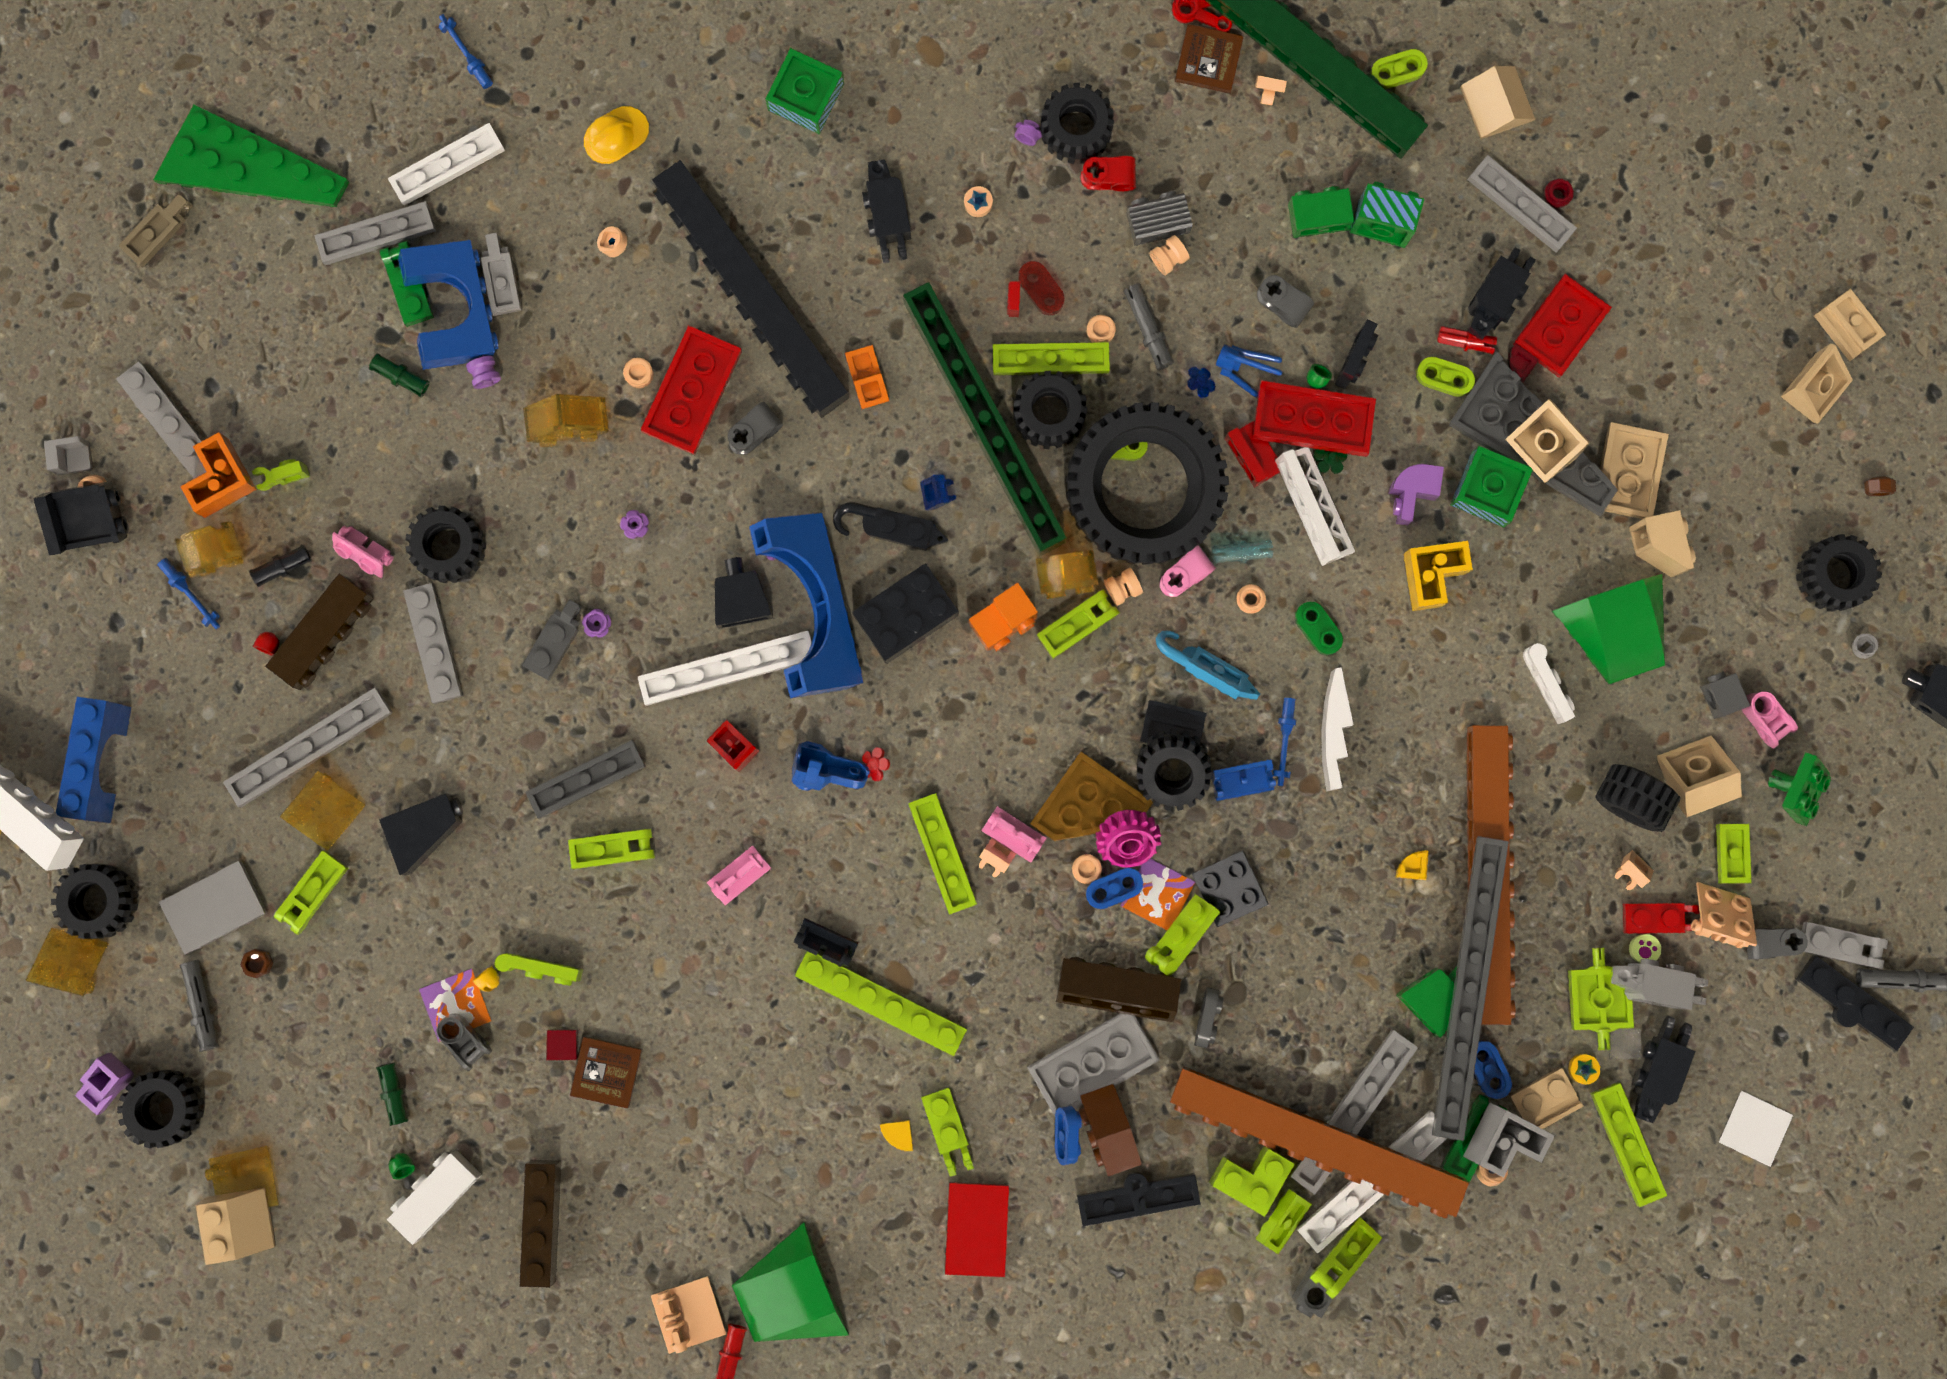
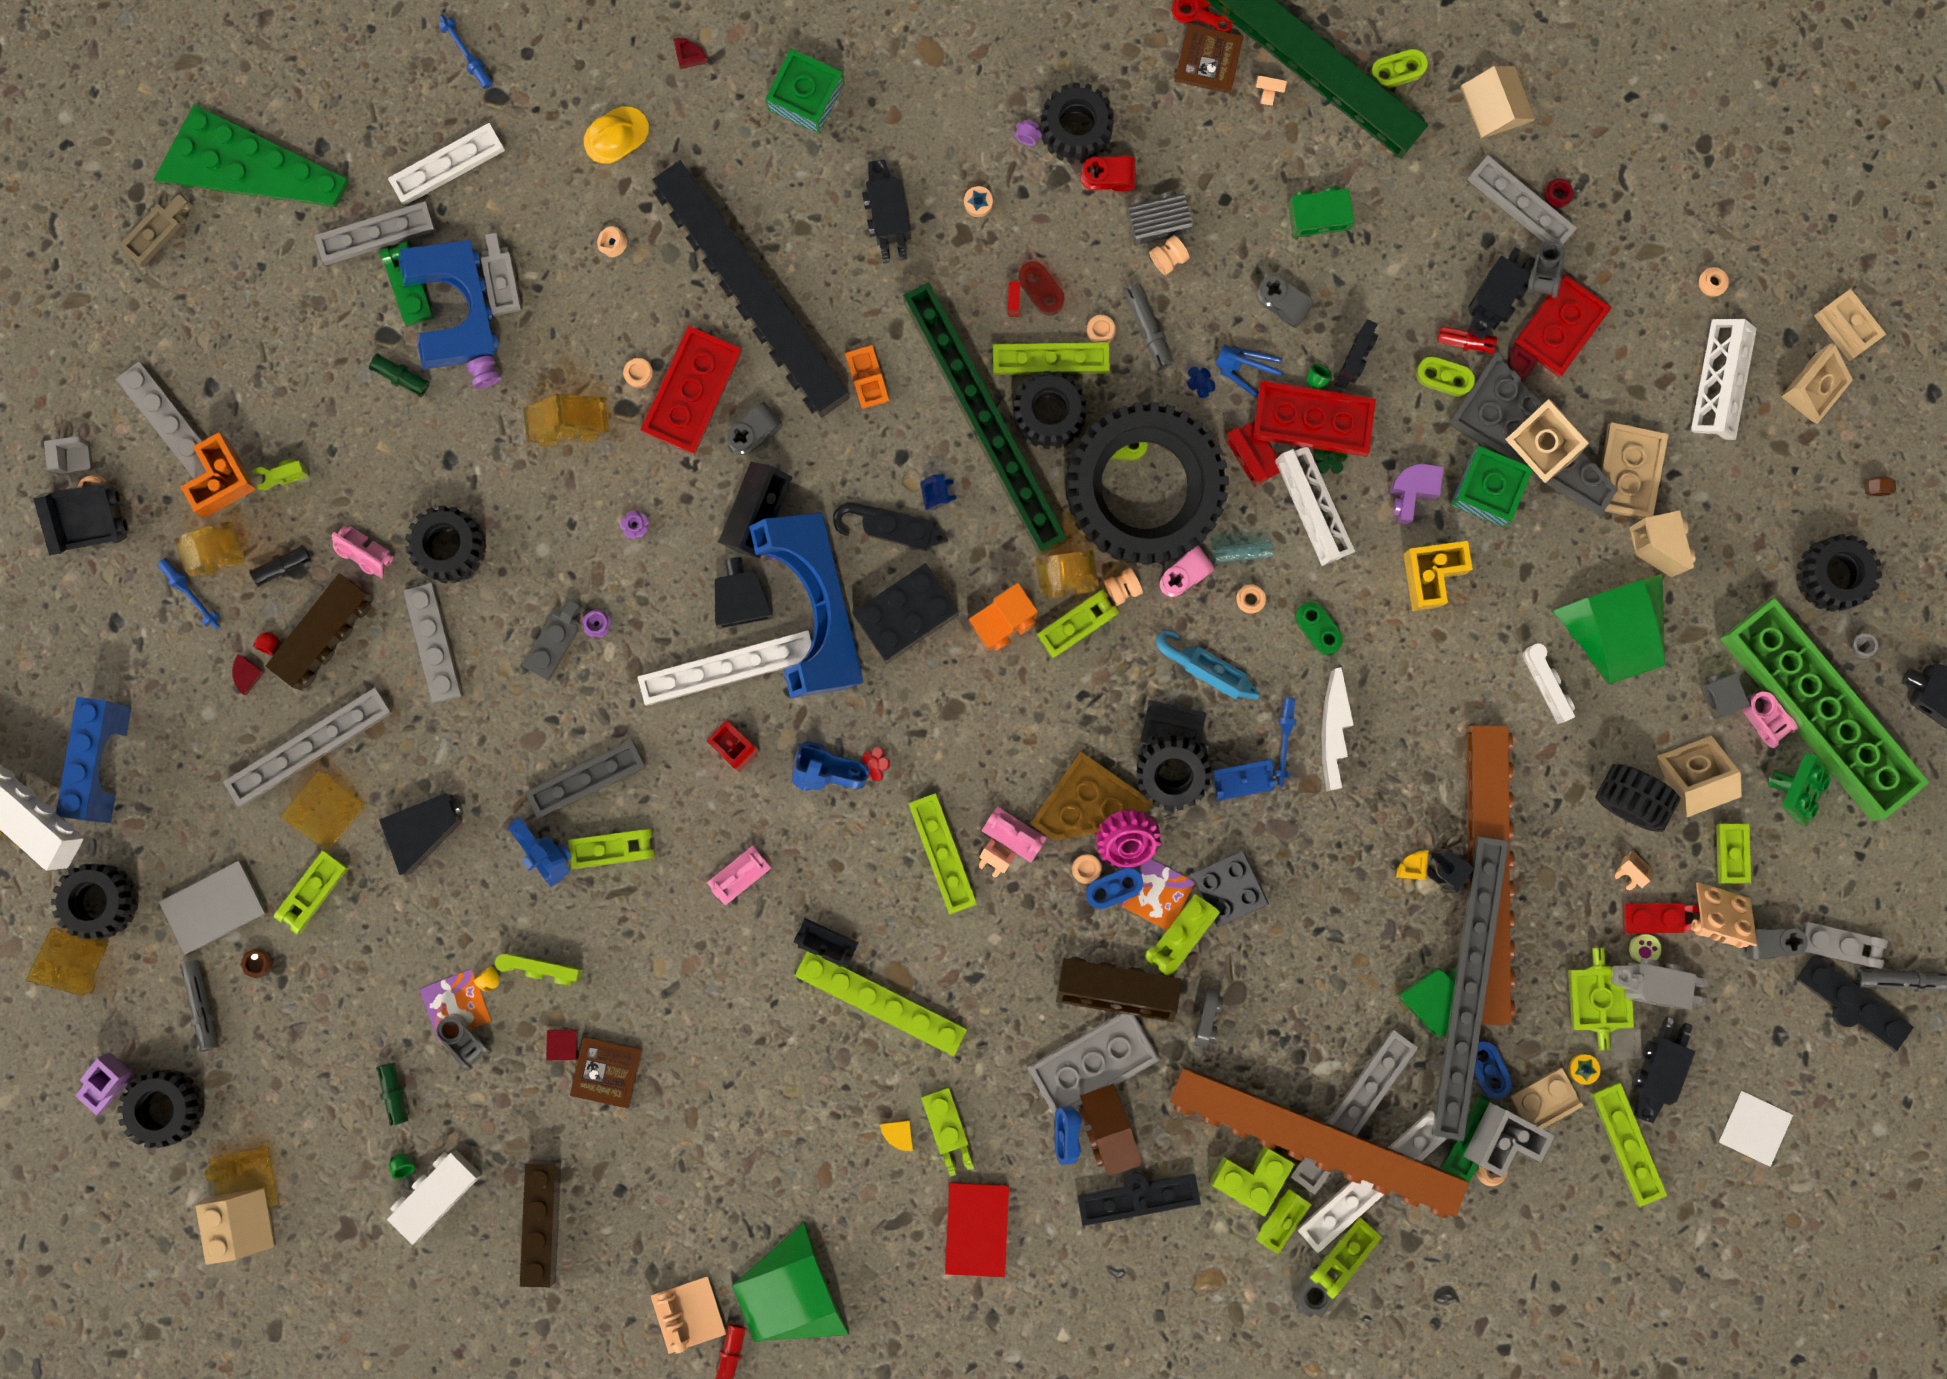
green container [1349,181,1424,248] -> none
none -> dark red tile [232,654,264,696]
none -> blue piece [508,817,572,887]
none -> dark red tile [673,38,708,69]
none -> black brick [718,462,792,558]
none -> black hinge [1427,849,1475,893]
none -> dark grey piece [1527,239,1565,298]
none -> white fence [1691,319,1757,440]
none -> light nougat plate [1699,267,1729,297]
none -> bright green brick [1719,598,1930,821]

